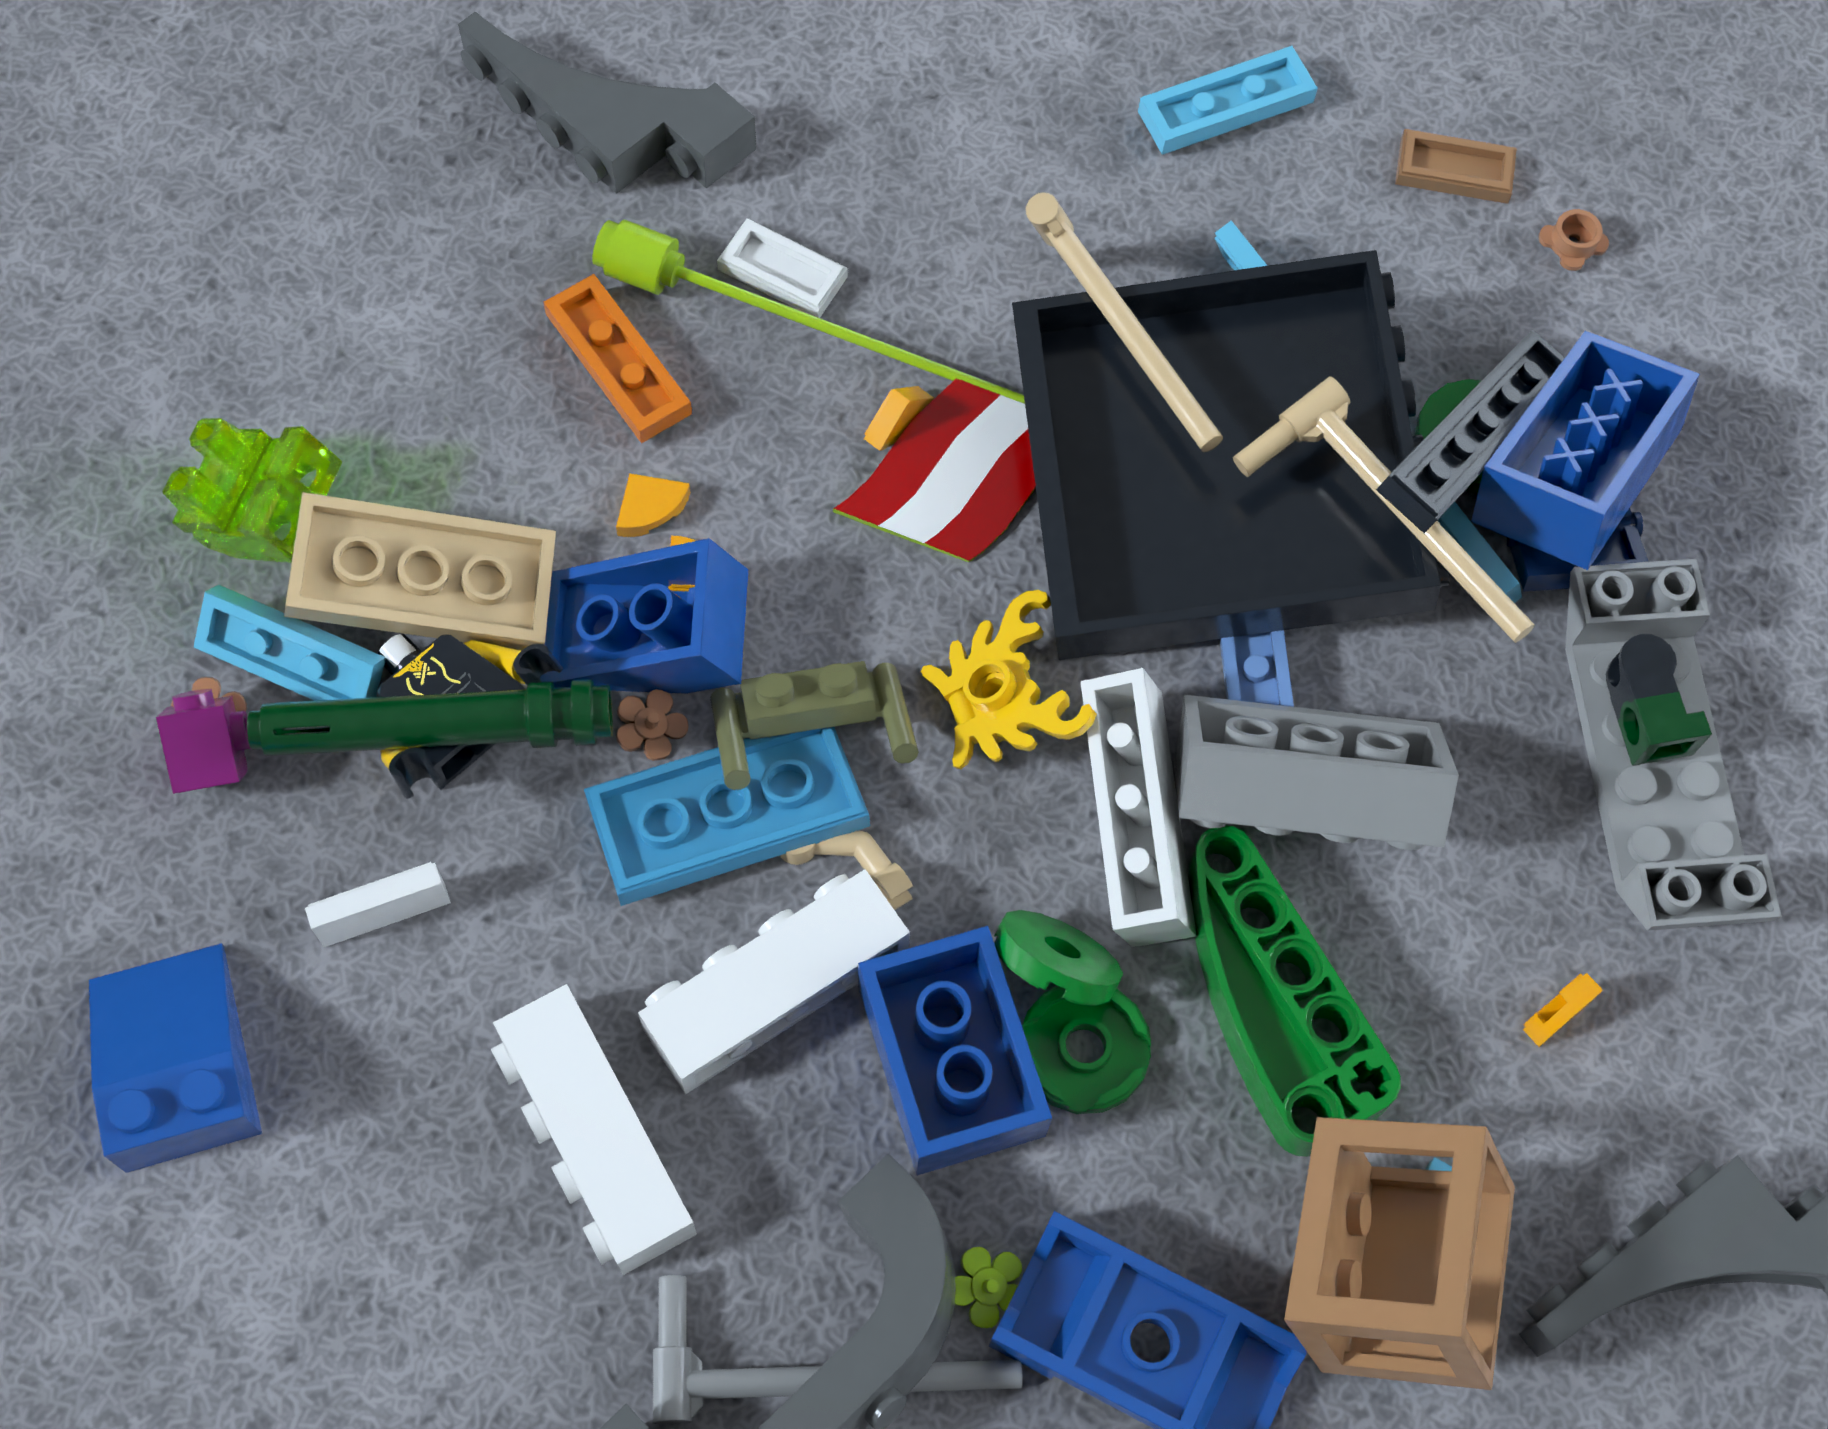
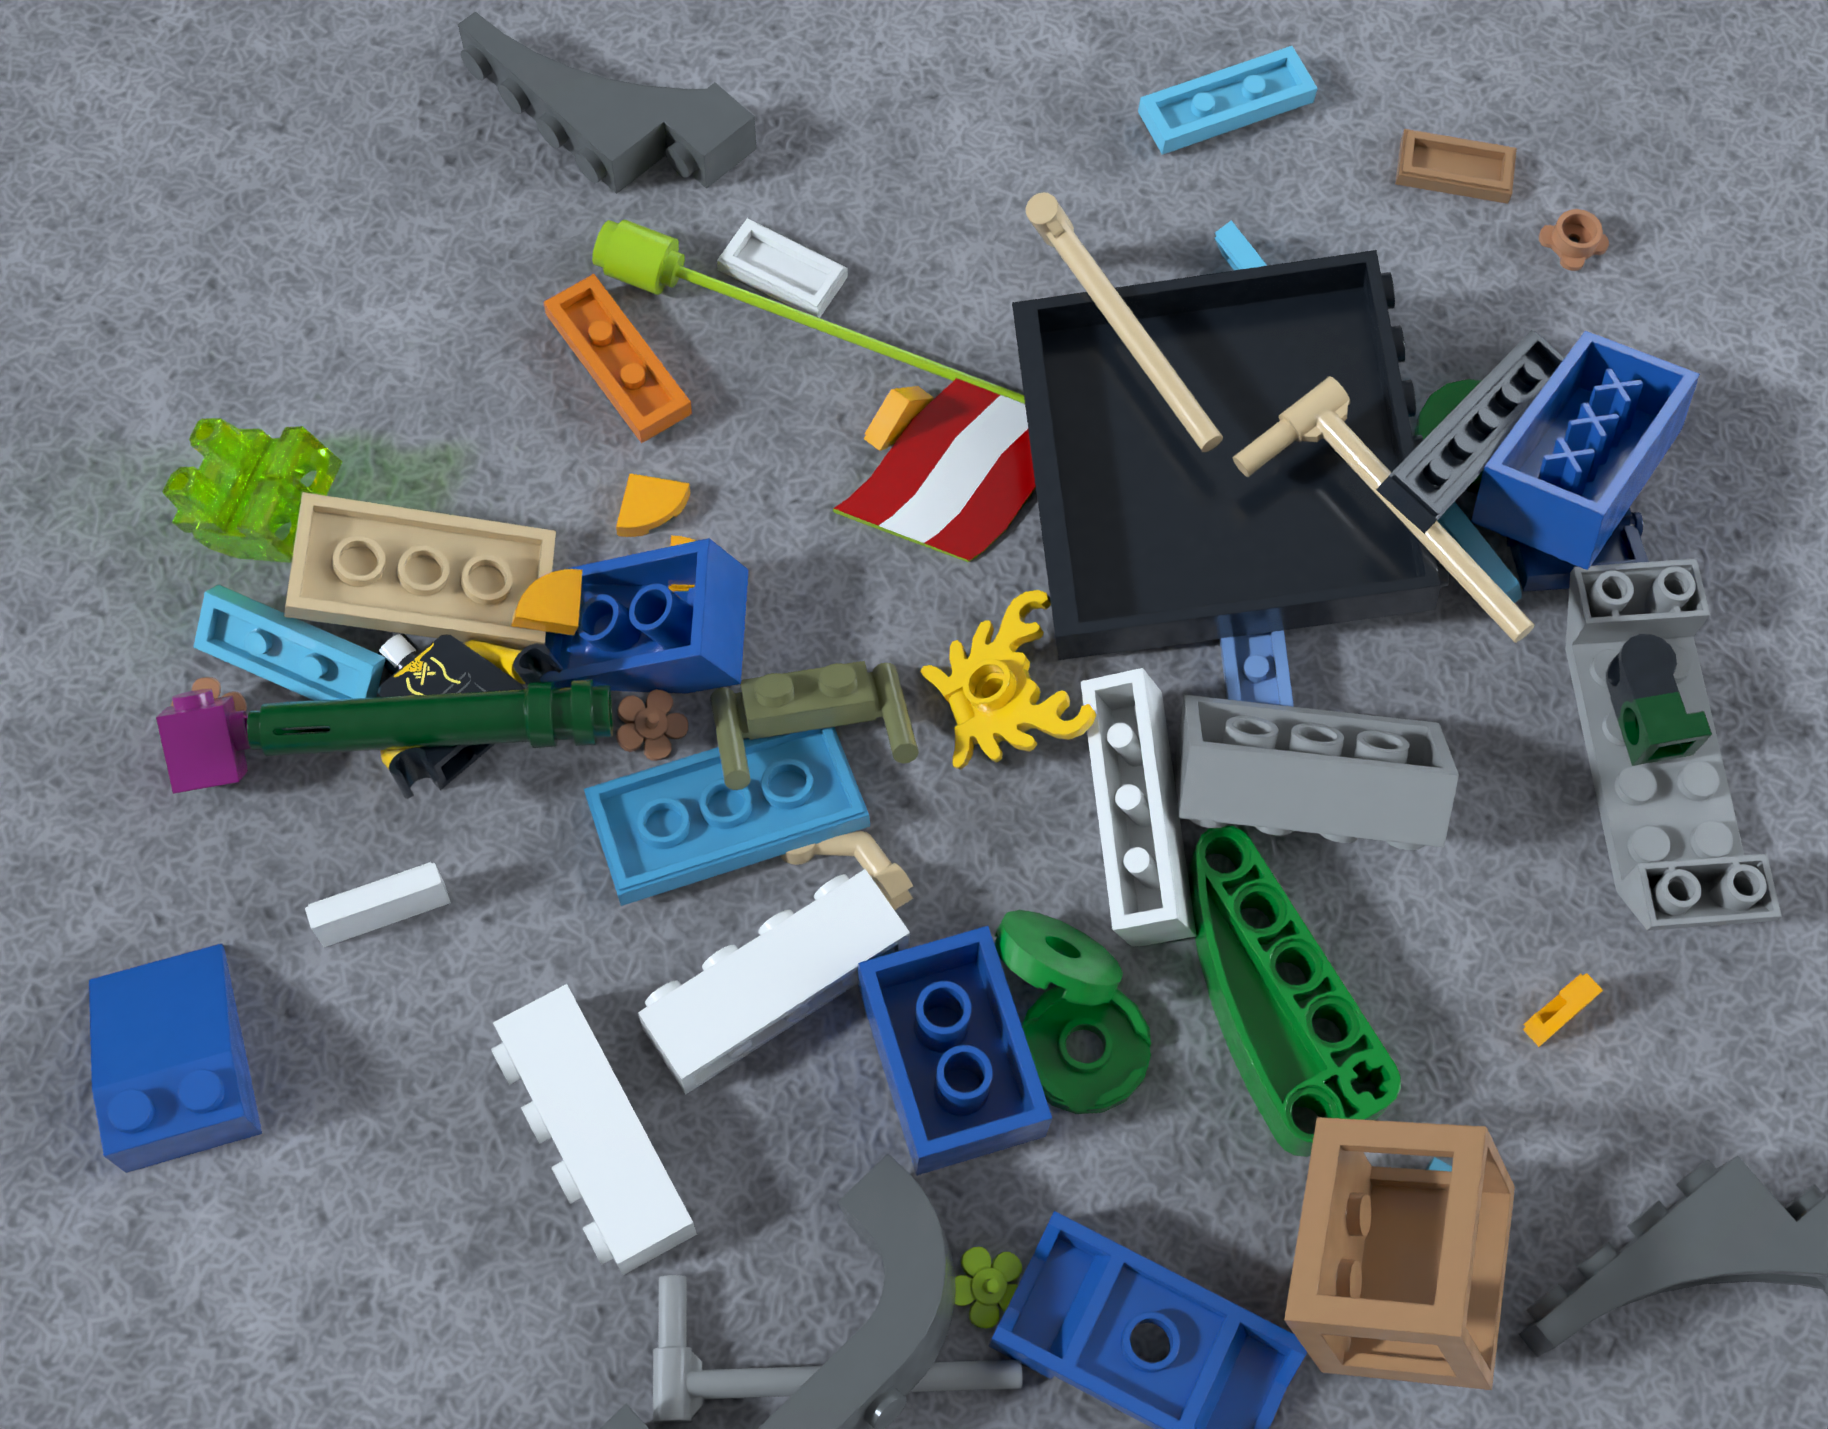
none -> light orange tile [511,569,582,636]

